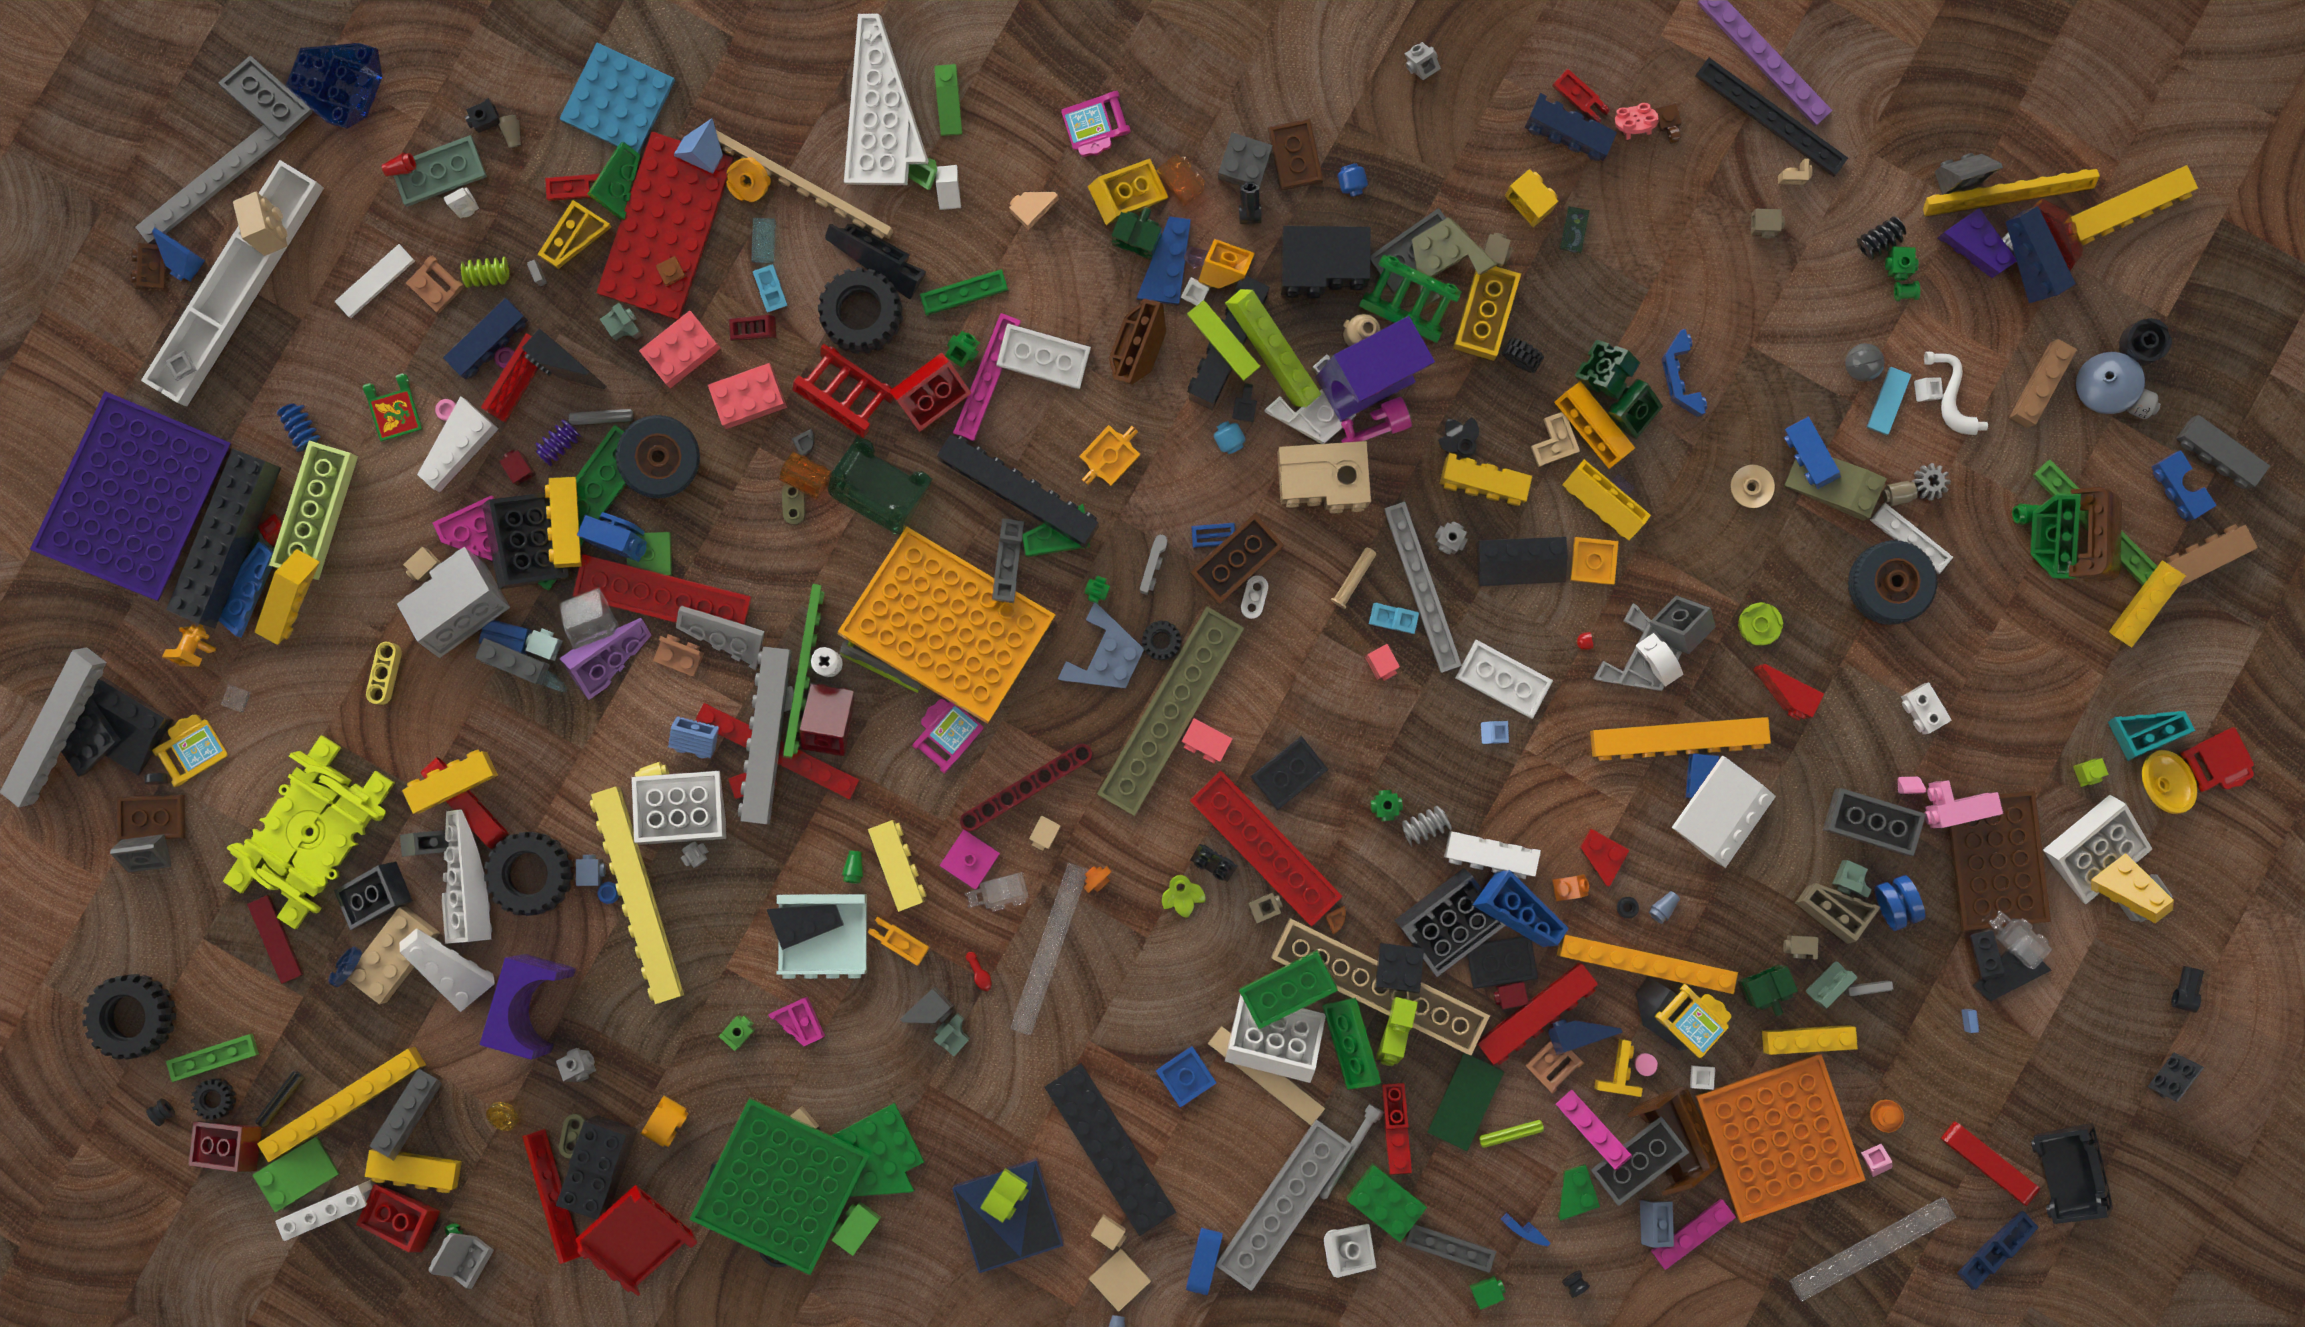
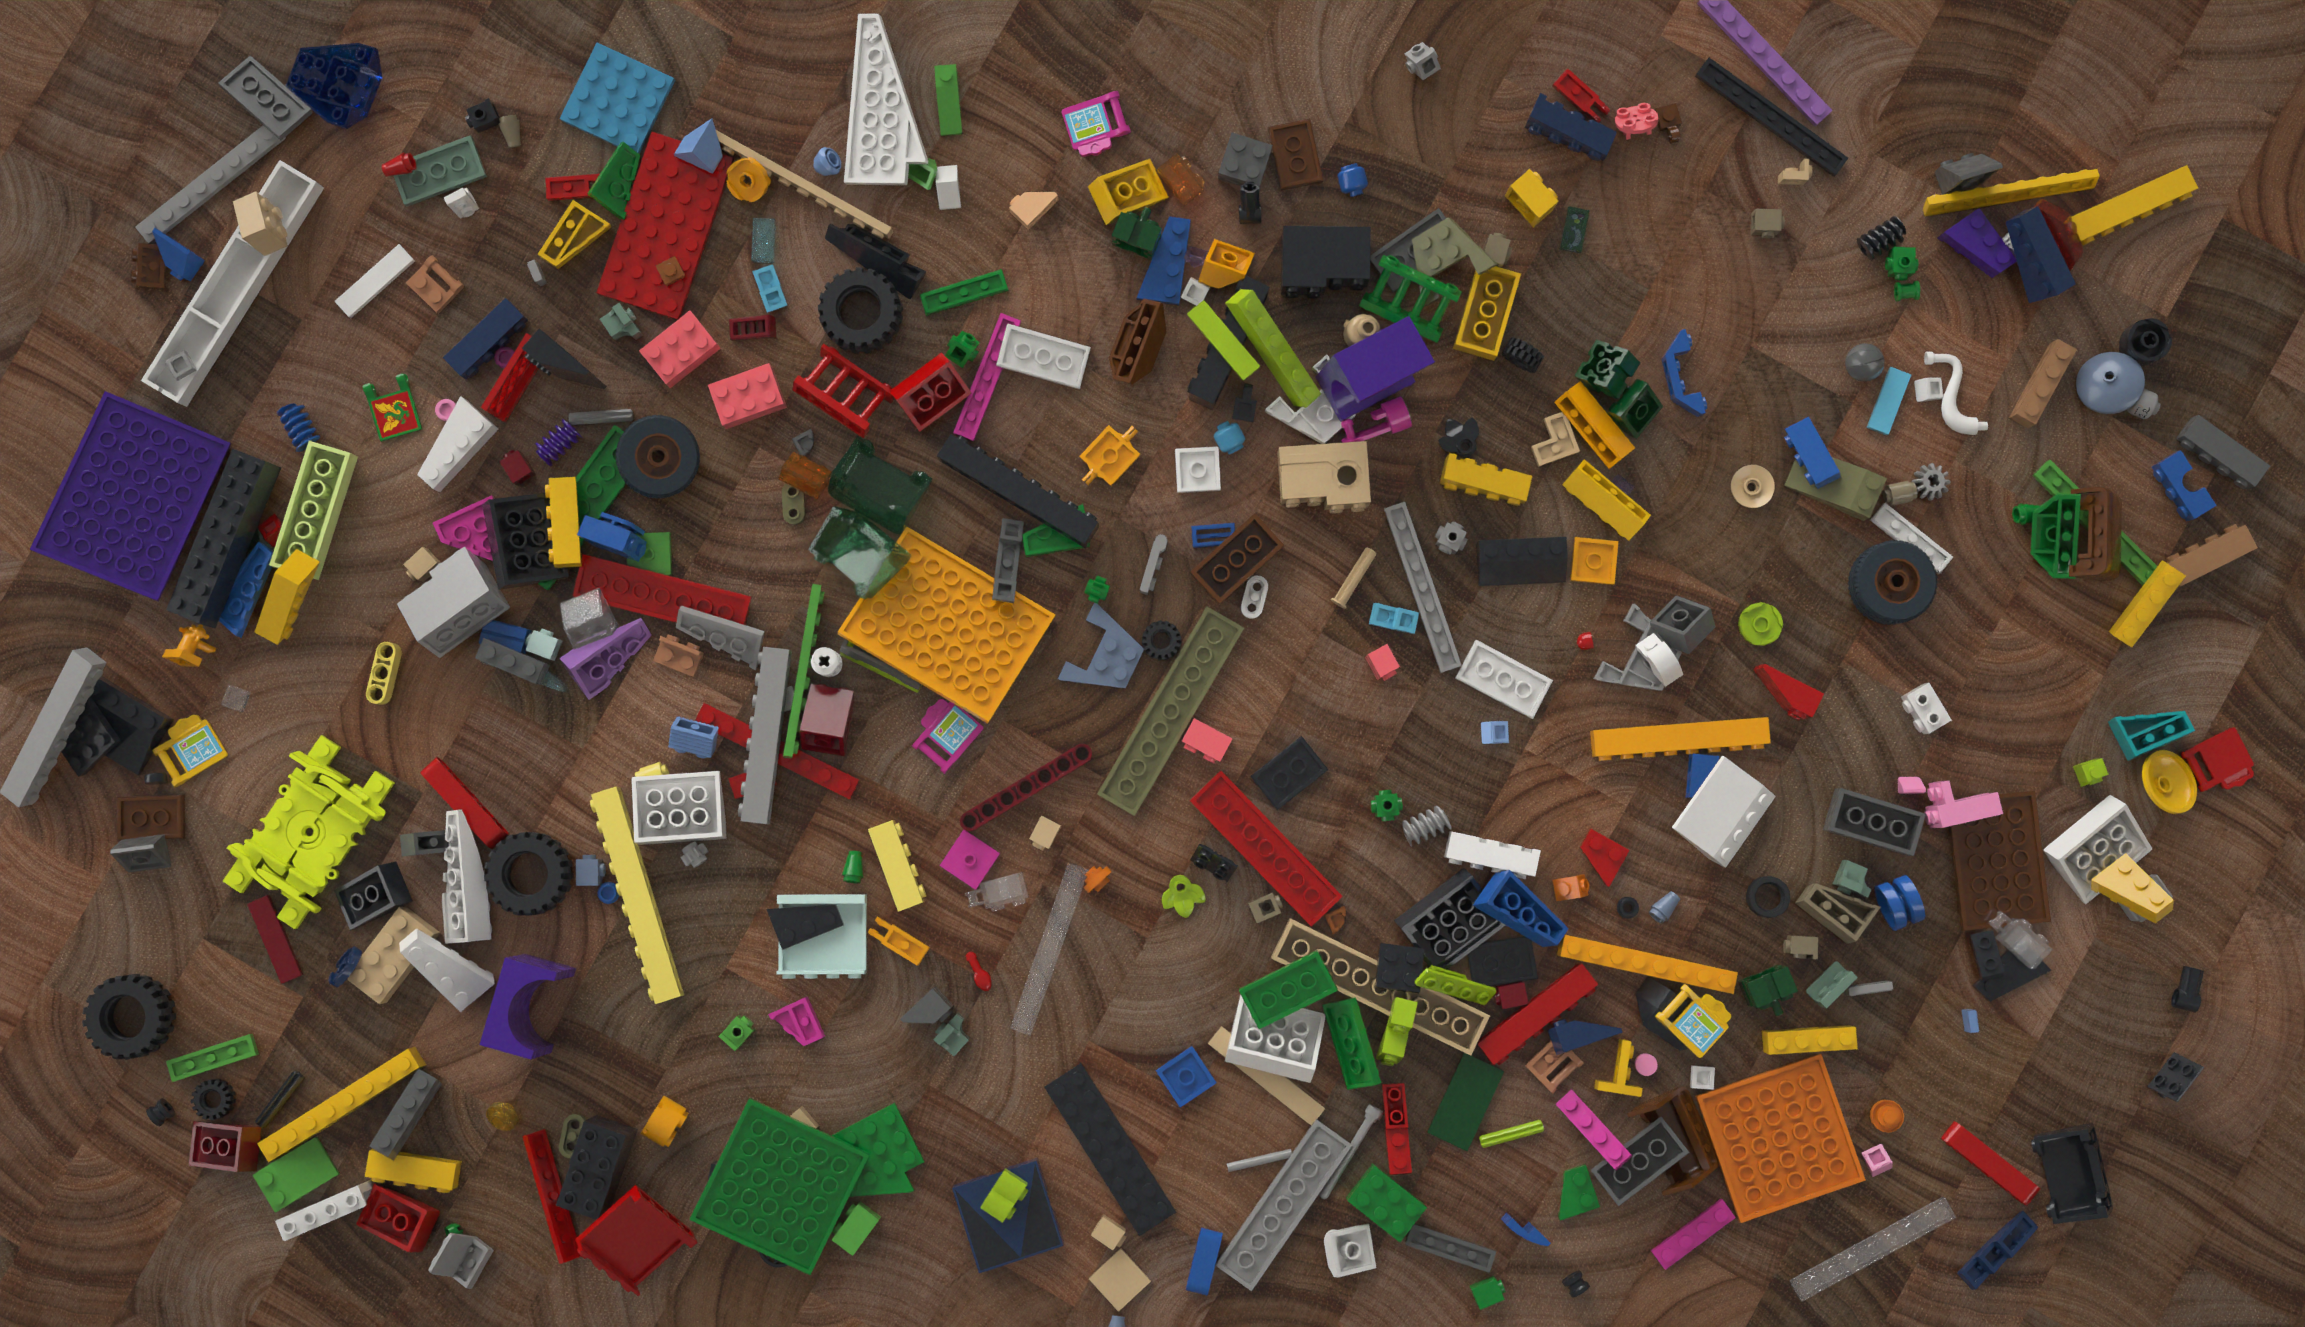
yellow brick [402,750,498,814] -> none
lime piece [461,257,509,288] -> none
light grey brick [556,1048,596,1082] -> none
sand blue panel [1640,1200,1674,1248] -> none
none -> clear green windscreen [808,506,911,599]
none -> medium blue cone [813,147,841,176]
none -> white plate [1175,447,1221,493]
none -> light grey bar [1227,1149,1292,1172]
none -> lime bracket [1415,965,1497,1005]
none -> black tyre [1746,876,1791,918]

